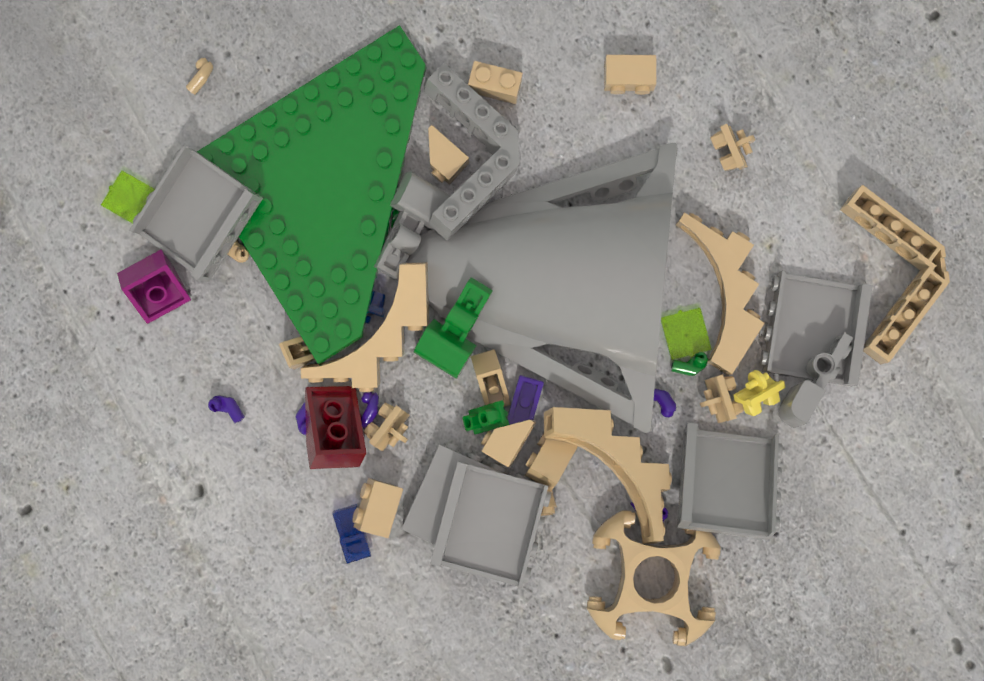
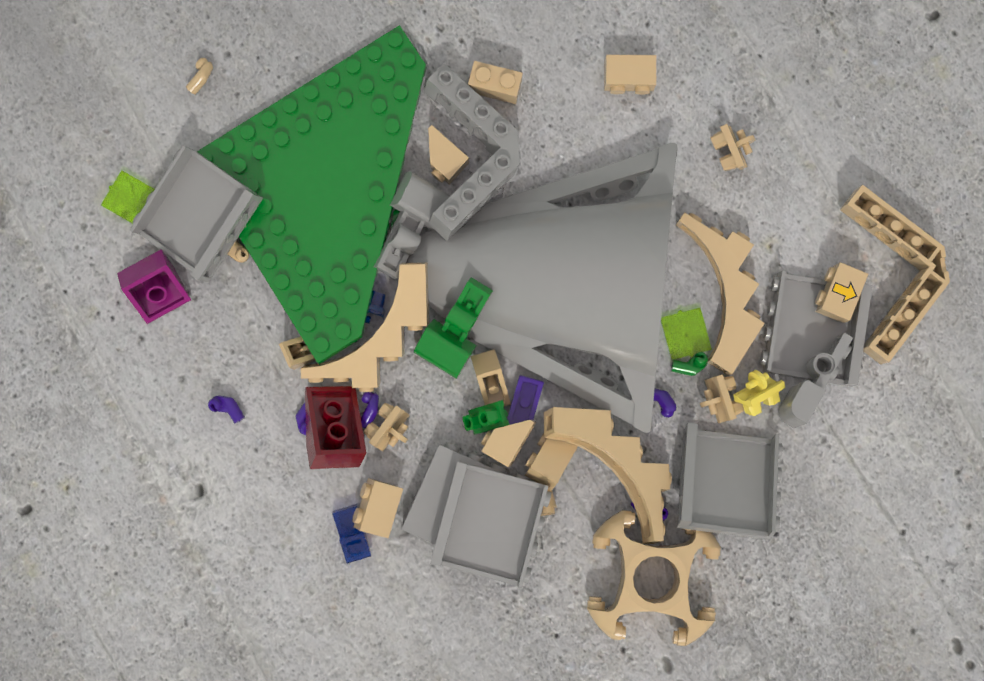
none -> tan brick [815,262,868,323]

